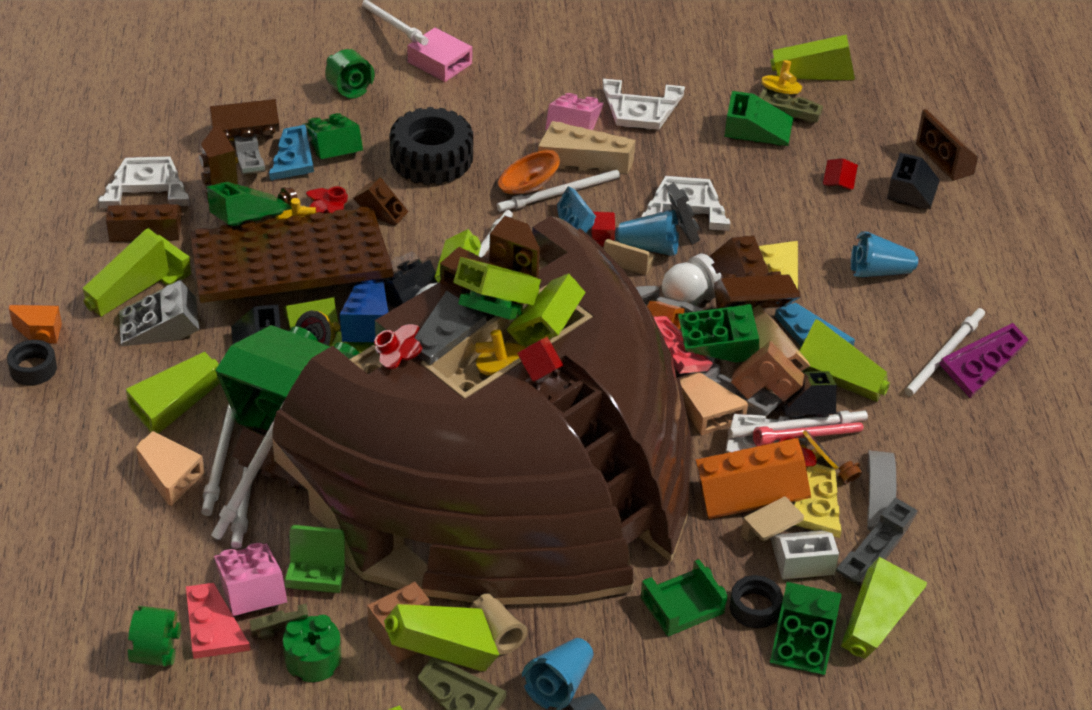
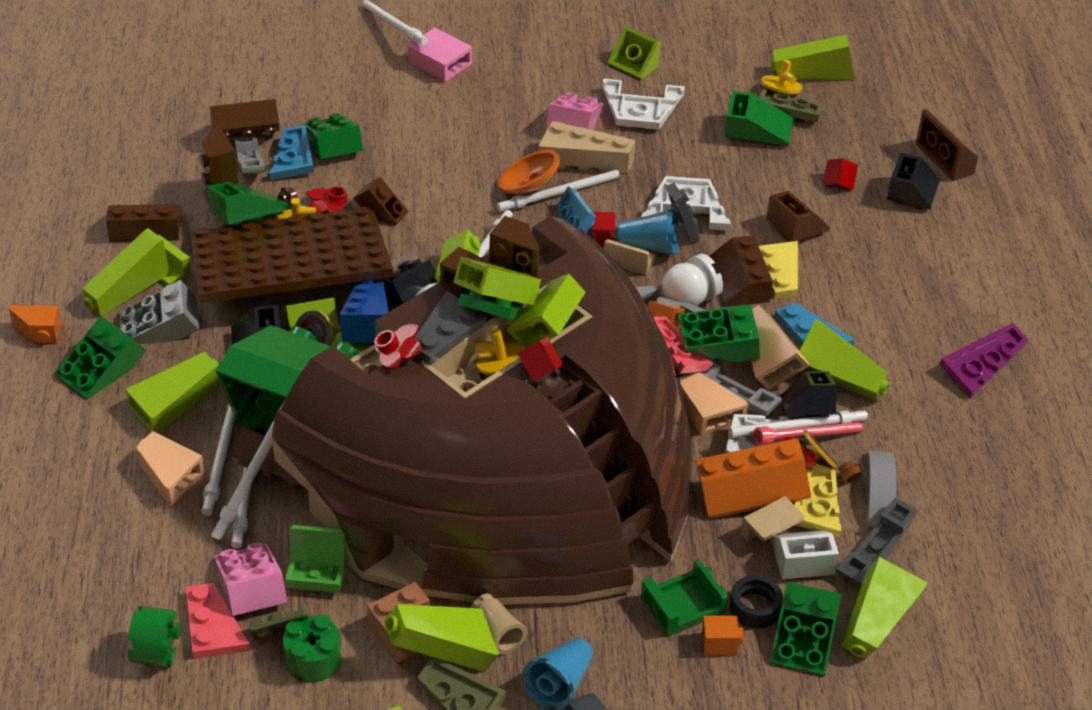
black tyre [7,340,57,386] -> none
white wing [99,157,190,208] -> none
green brick [325,49,375,99] -> none
black tyre [389,107,473,185] -> none
reddish brown slope [714,271,800,309] -> none
nougat brick [731,340,804,402] -> none
dark azure cone [851,231,918,278] -> none
white bar [905,308,985,396] -> none
none -> green slope [54,316,147,399]
none -> lime slope [607,26,661,79]
none -> orange brick [701,616,744,655]
none -> reddish brown slope [766,191,830,241]

